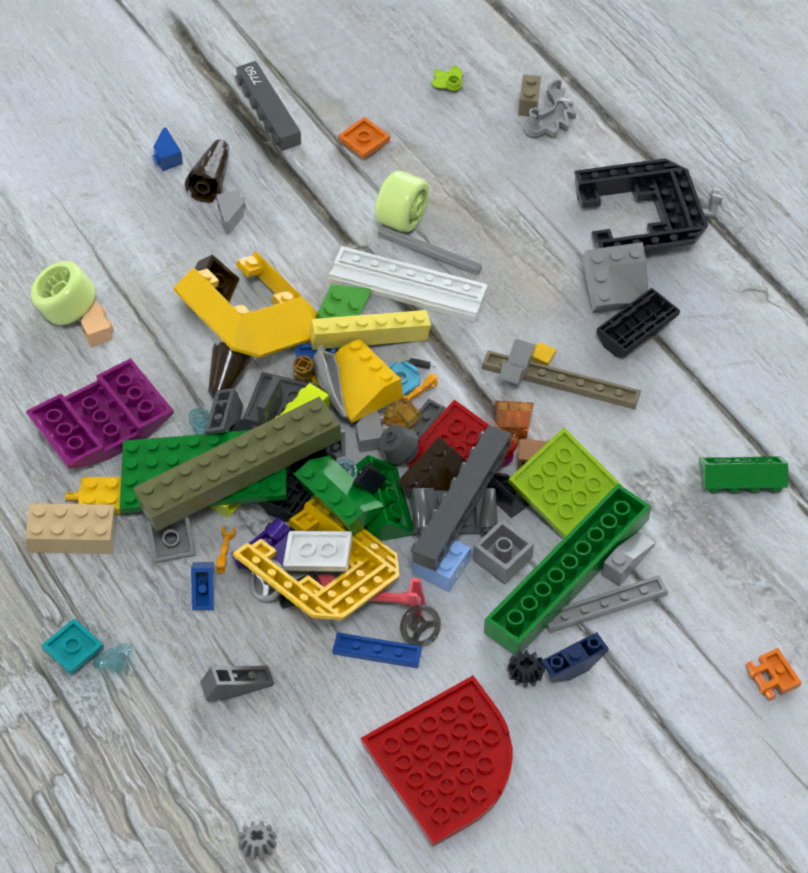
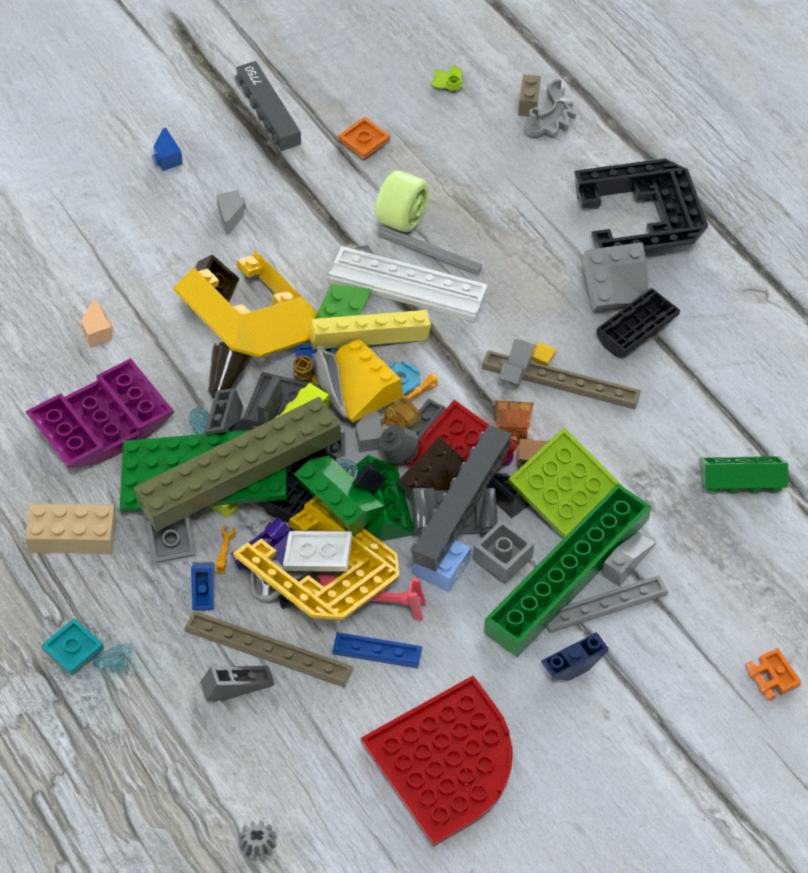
yellowish green wheel [30,261,96,325] -> none
yellow plate [65,477,121,514] -> none
dark brown cone [185,139,230,203] -> none
clear smoke piece [400,604,441,647] -> none
dark grey piece [404,358,436,369] -> none
black gear [507,649,545,688] -> none
light grey plate [703,187,724,218] -> none
none -> dark tan tile [184,611,353,688]

